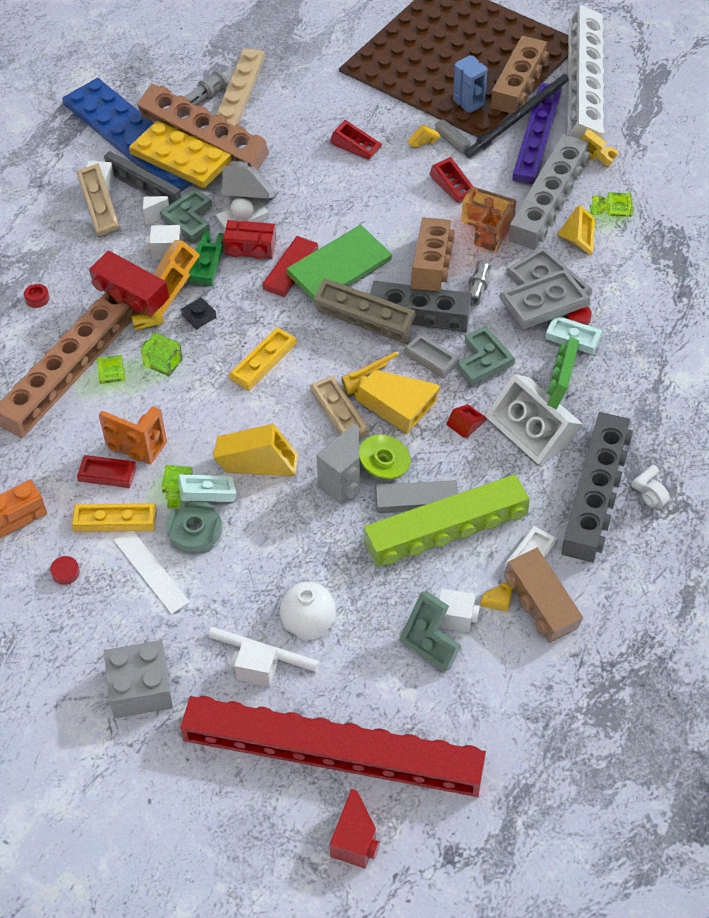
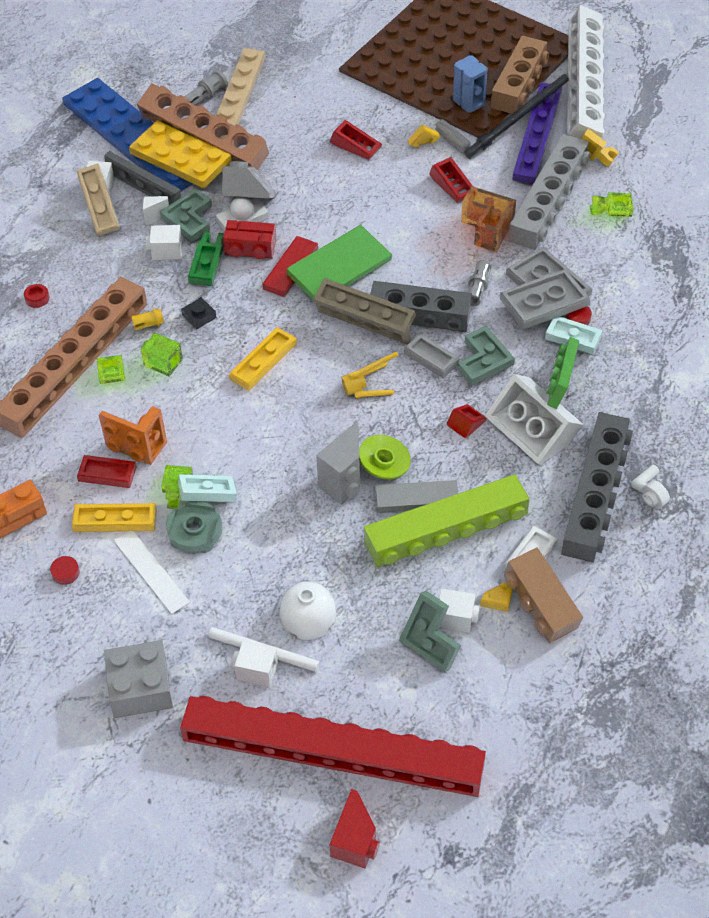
red brick [89,250,170,317] -> none
light orange slope [153,240,200,315] -> none
yellow slope [213,423,298,476] -> none
tan tile [310,375,369,439] -> none
yellow slope [357,370,440,434] -> none
medium nougat brick [411,217,455,292] -> none
yellow slope [557,205,595,255] -> none

